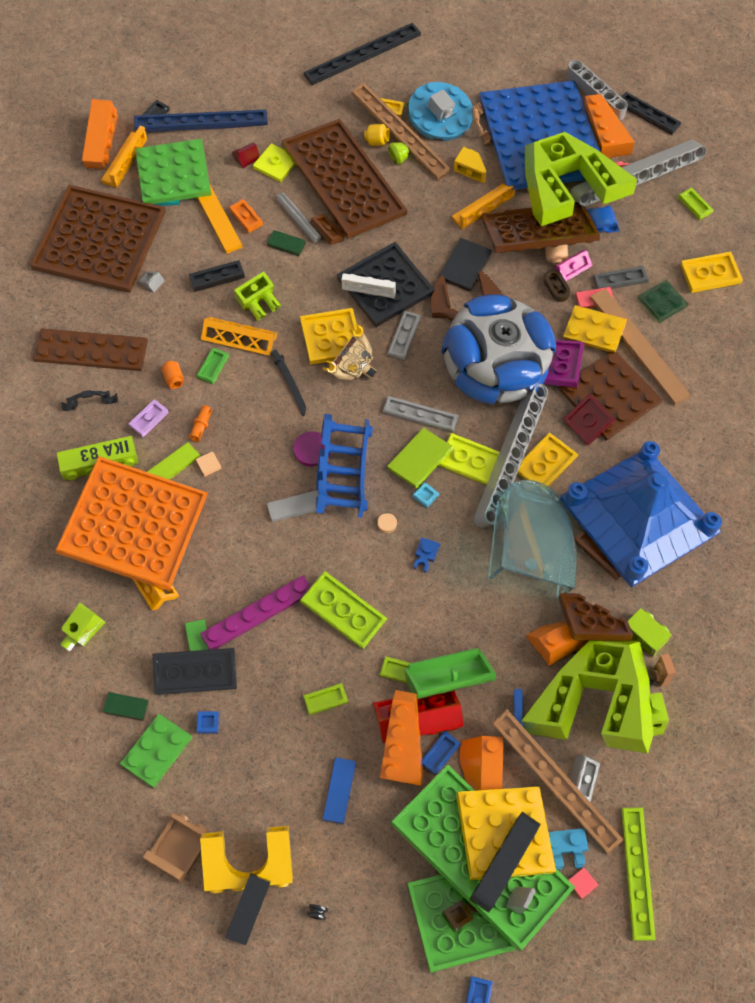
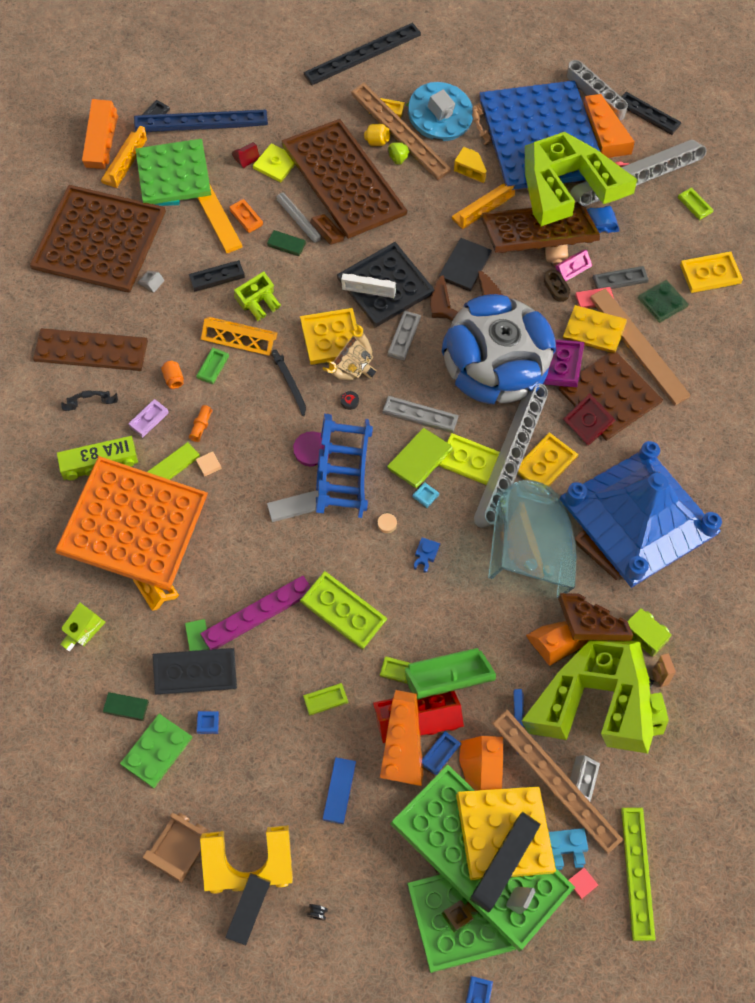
none -> black tile [341,391,359,410]

